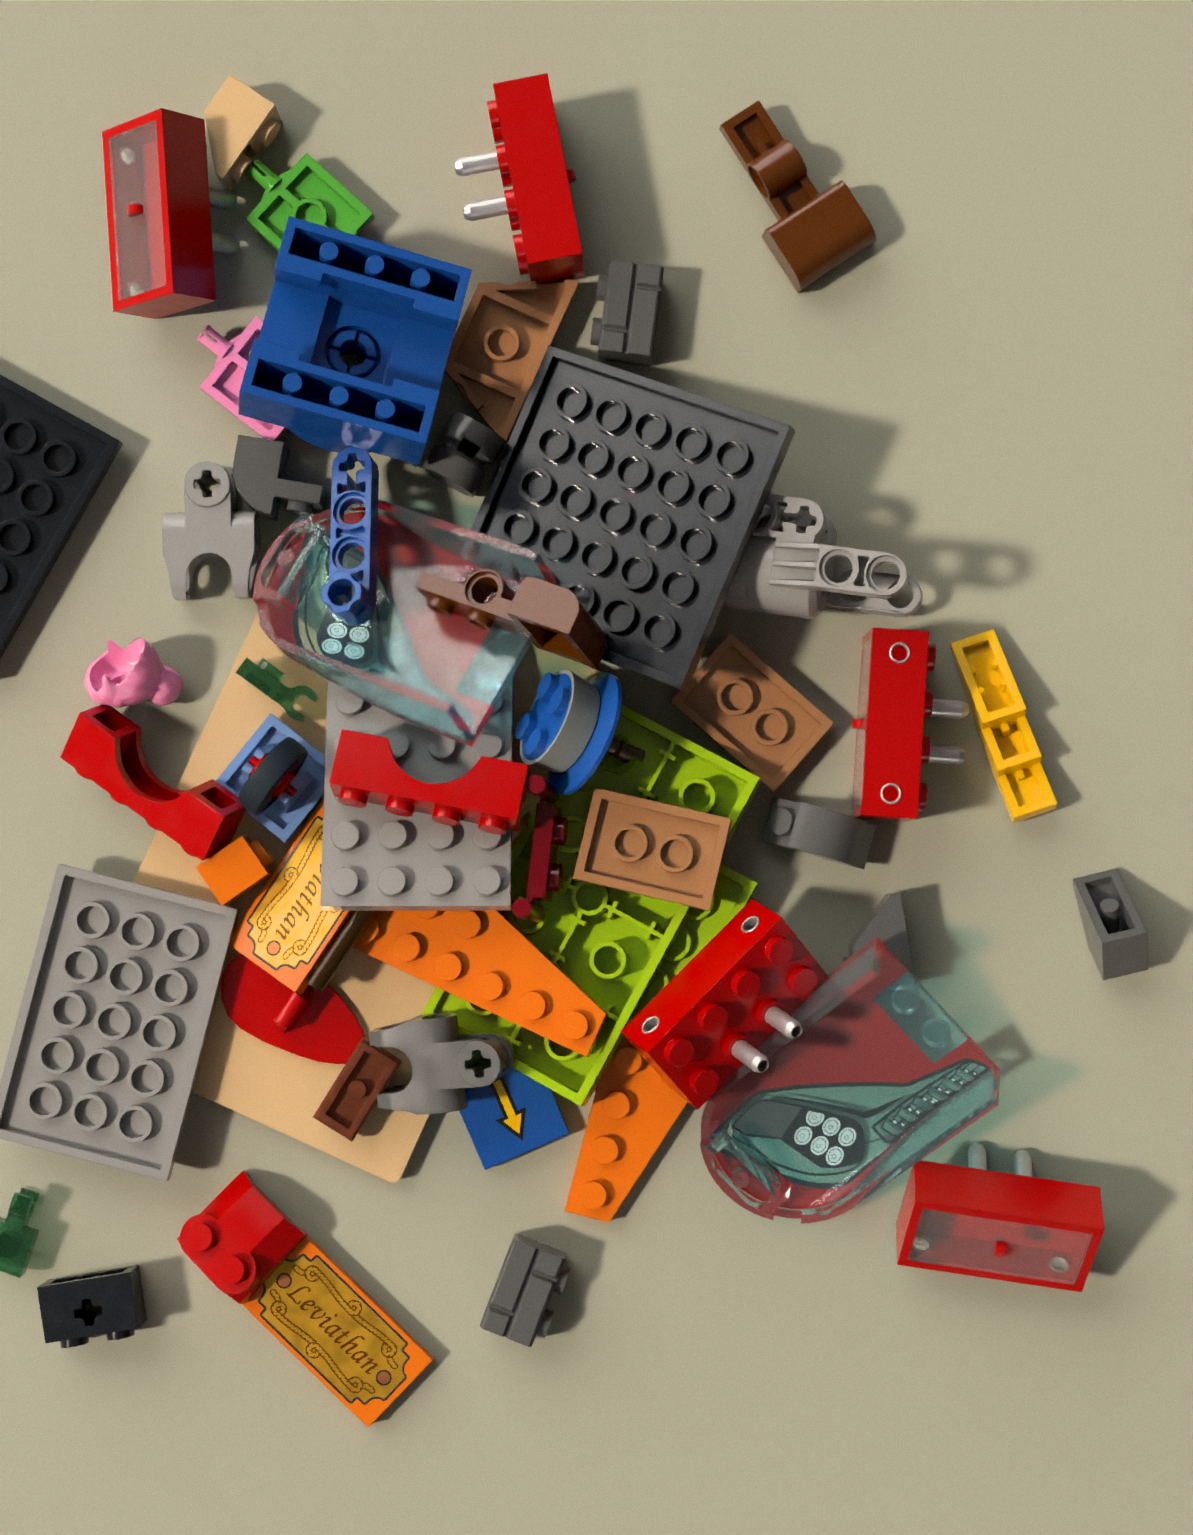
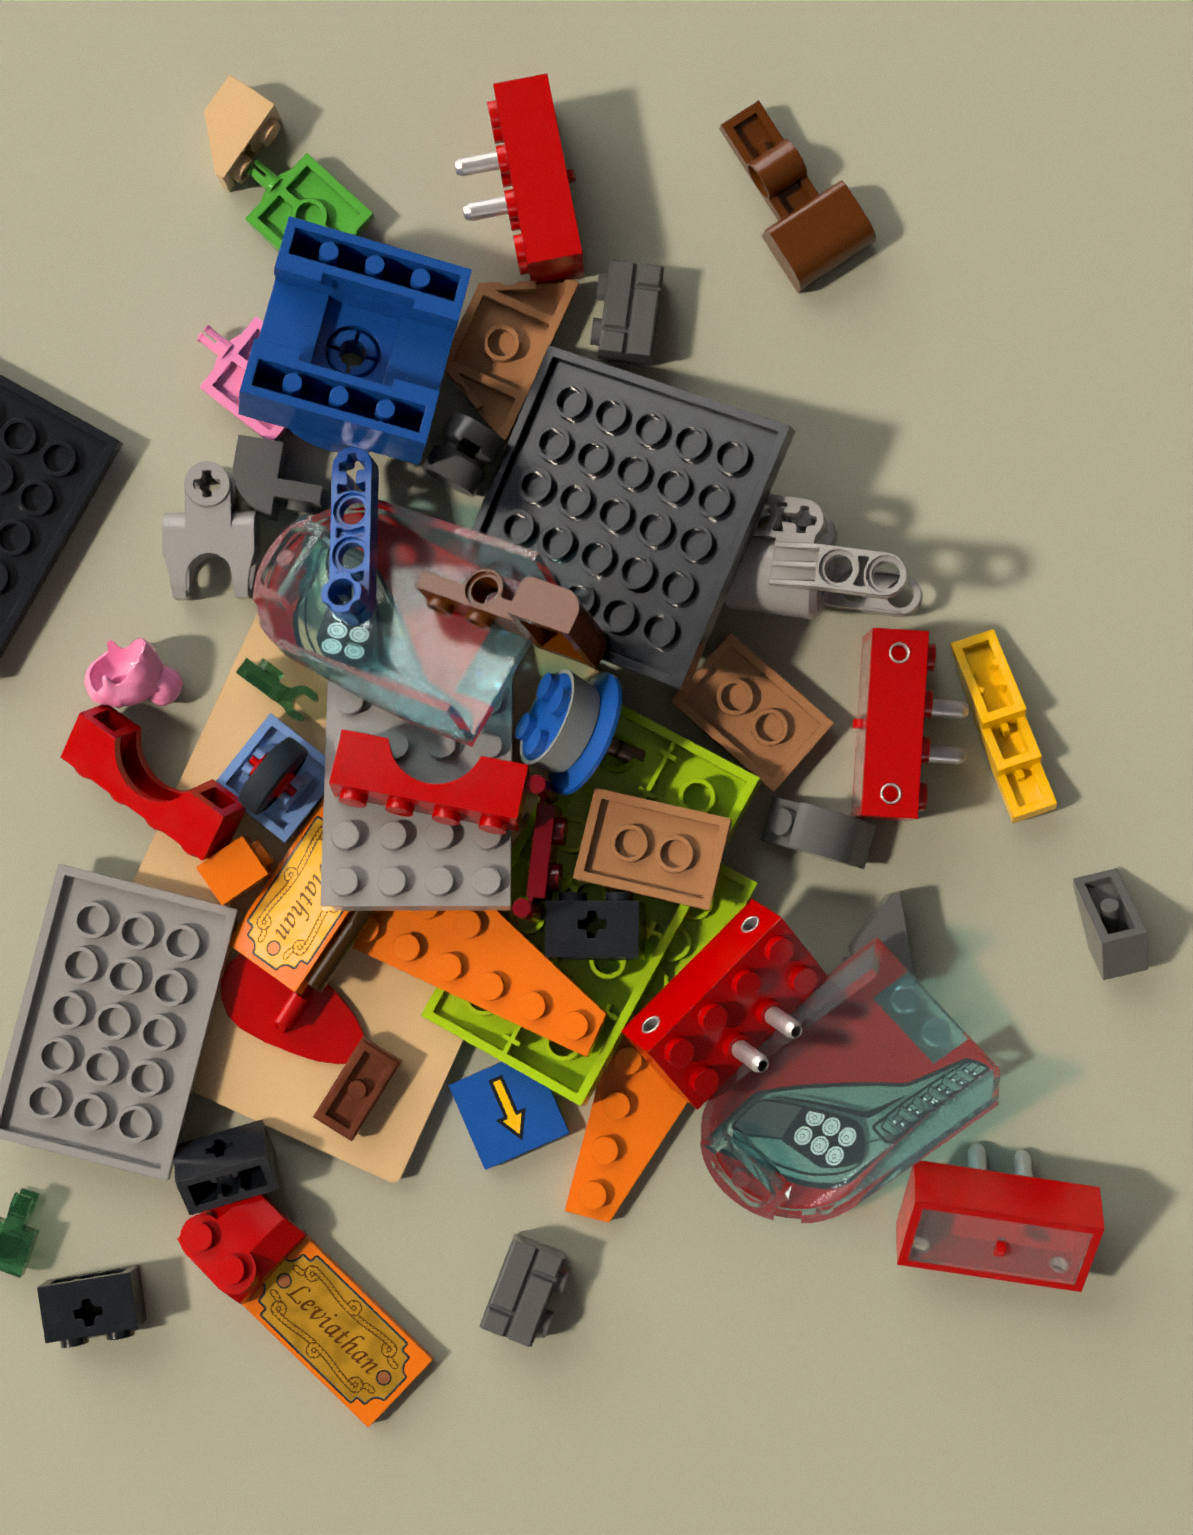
piece [102,108,240,319] -> none
dark grey piece [369,1013,515,1115] -> none
none -> black brick [174,1119,280,1215]
none -> black brick [545,892,646,961]

